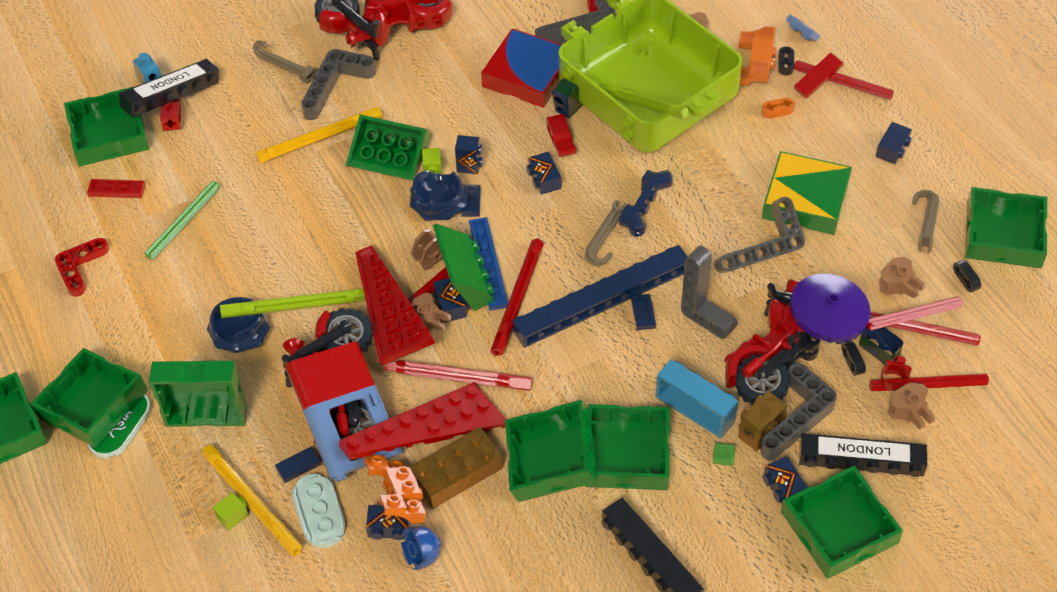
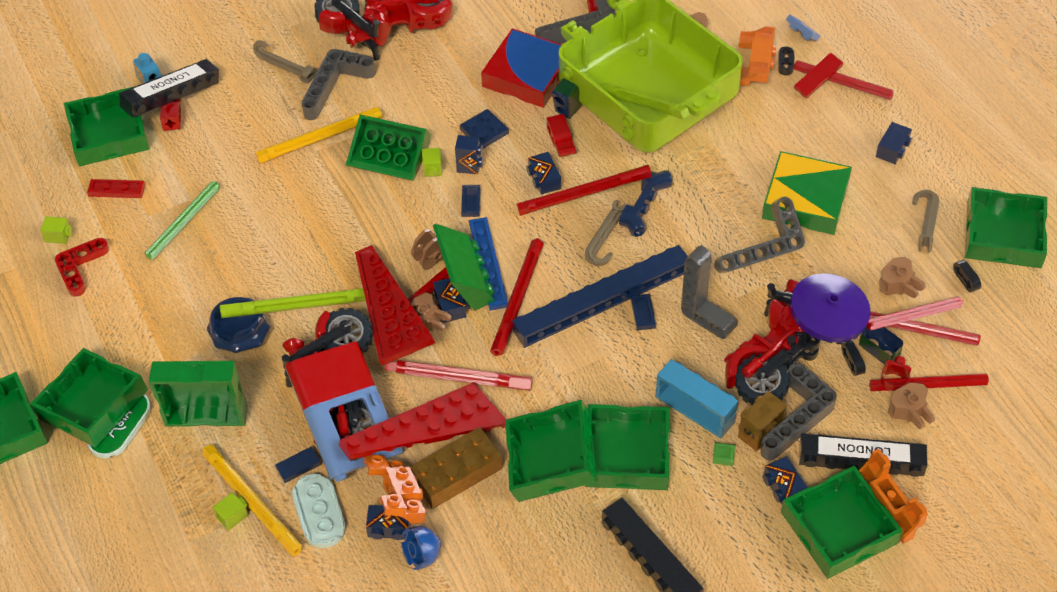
dark blue piece [410,170,468,221] -> none
orange beam [761,98,795,119] -> none
none -> lime brick [40,216,72,244]
none -> dark blue plate [459,109,509,149]
none -> red piece [517,165,652,216]
none -> orange bracket [858,448,928,544]

